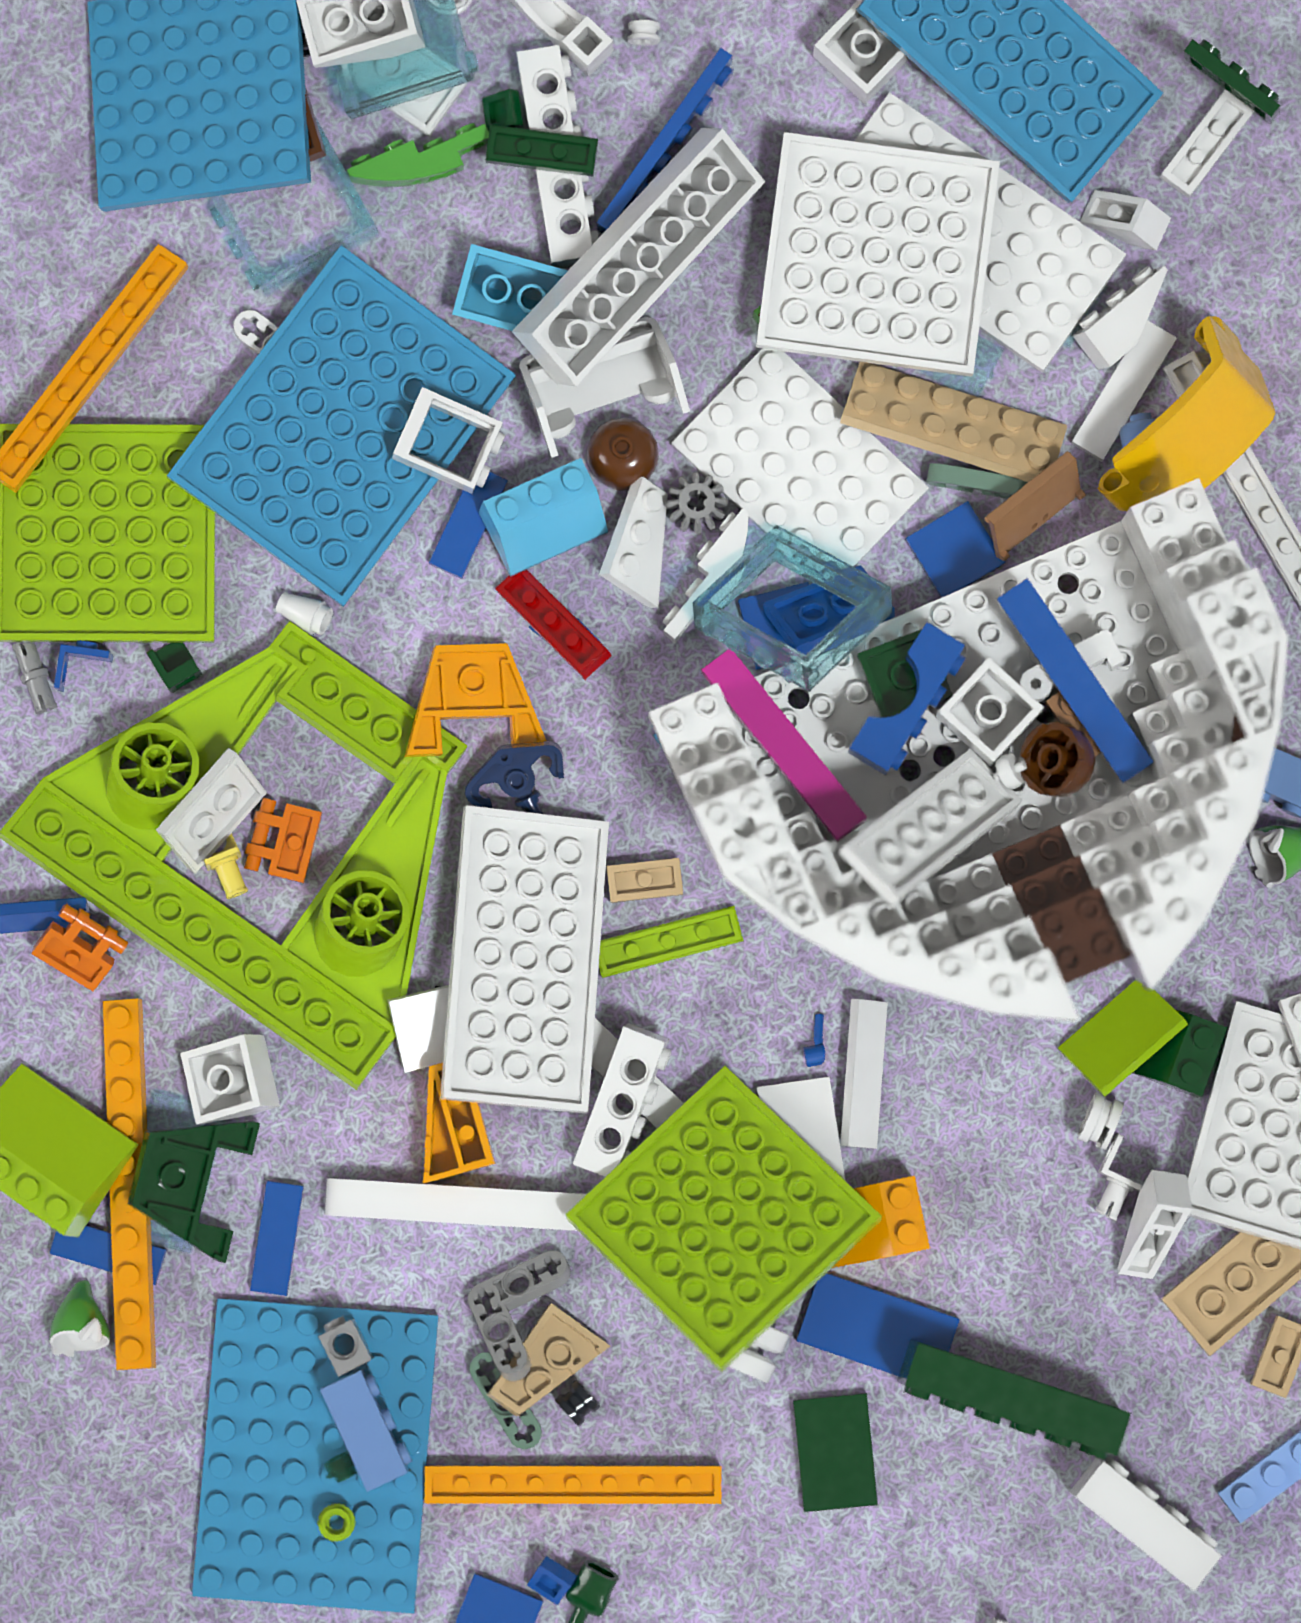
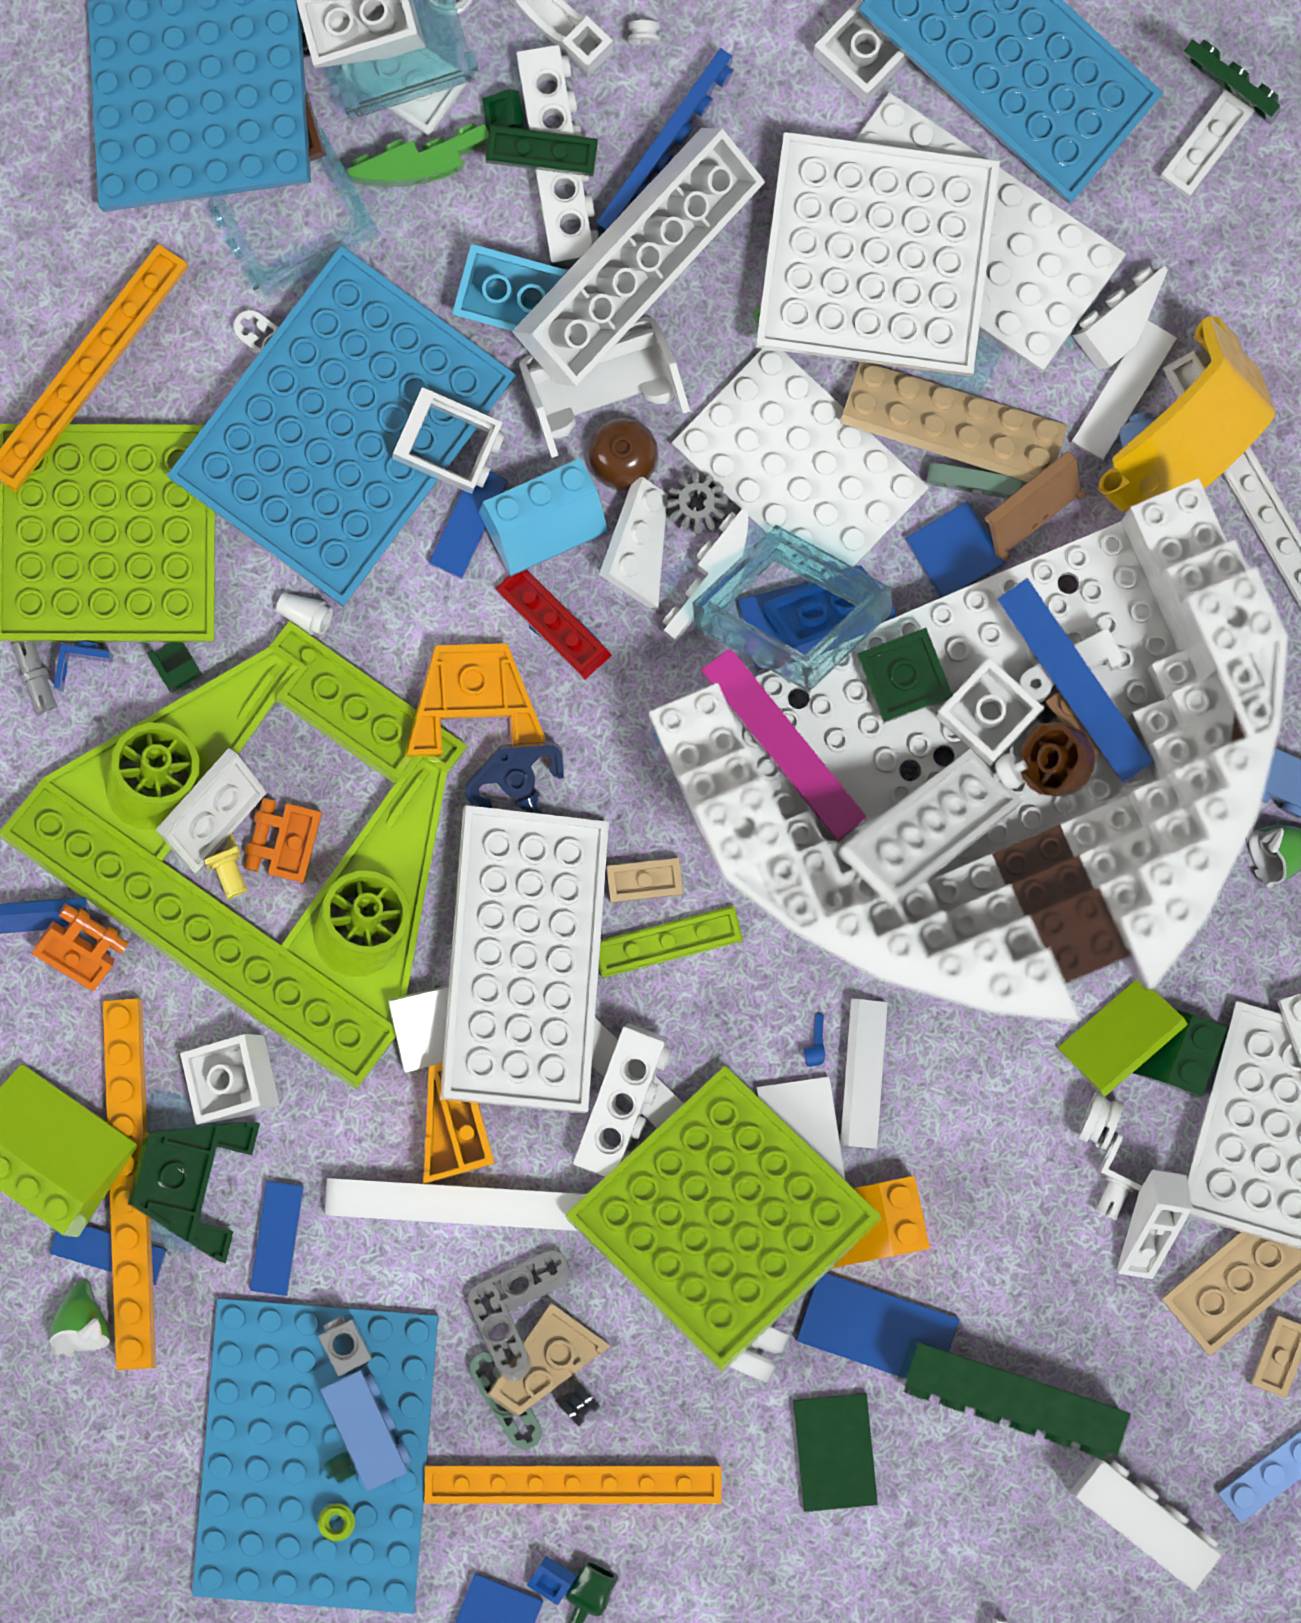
blue arch [847,622,966,776] -> none
white slope [1080,190,1171,251] -> none

